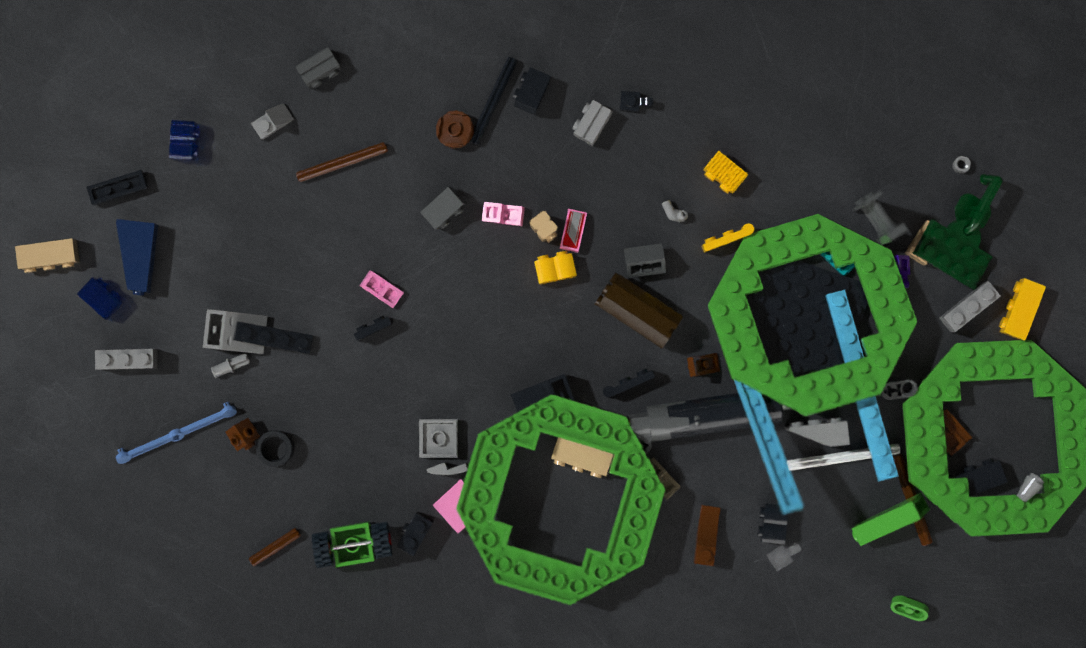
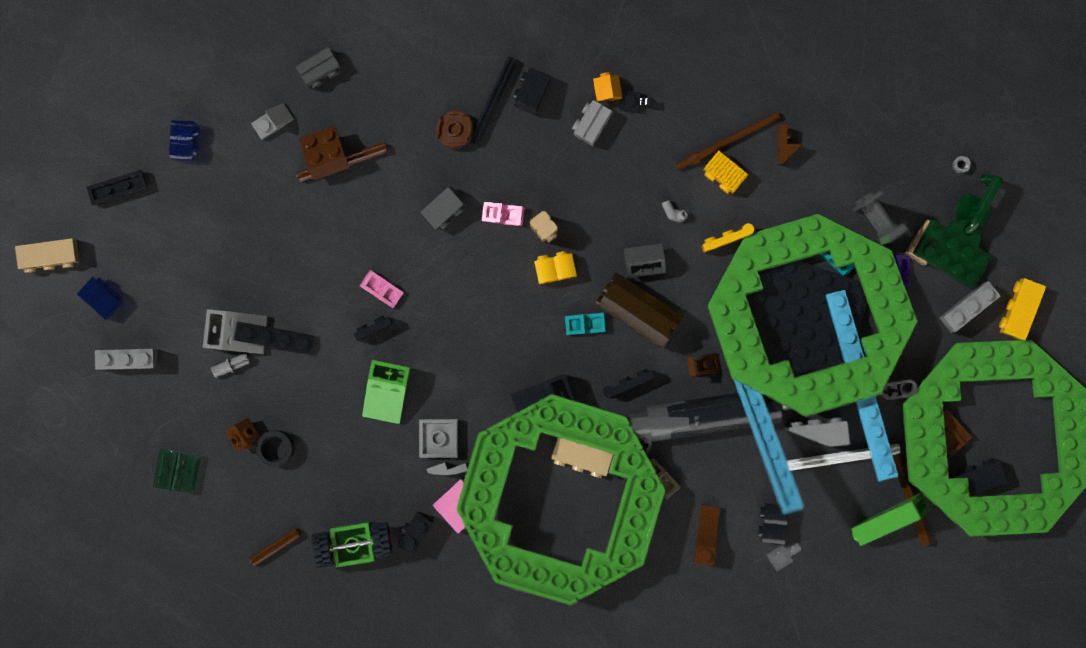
dark blue slope [116,219,158,296] -> none
medium blue piece [116,402,237,464] -> none
slope [560,209,587,253] -> none
bright green plate [891,595,929,621] -> none
light grey cone [1016,473,1044,502] -> none
none -> clear green slope [153,449,201,494]
none -> reddish brown brick [299,126,350,180]
none -> bright green slope [362,360,411,424]
none -> teal slope [565,313,607,335]
none -> light orange brick [593,72,623,102]
none -> reddish brown bar [676,112,780,170]
none -> reddish brown slope [777,125,802,165]

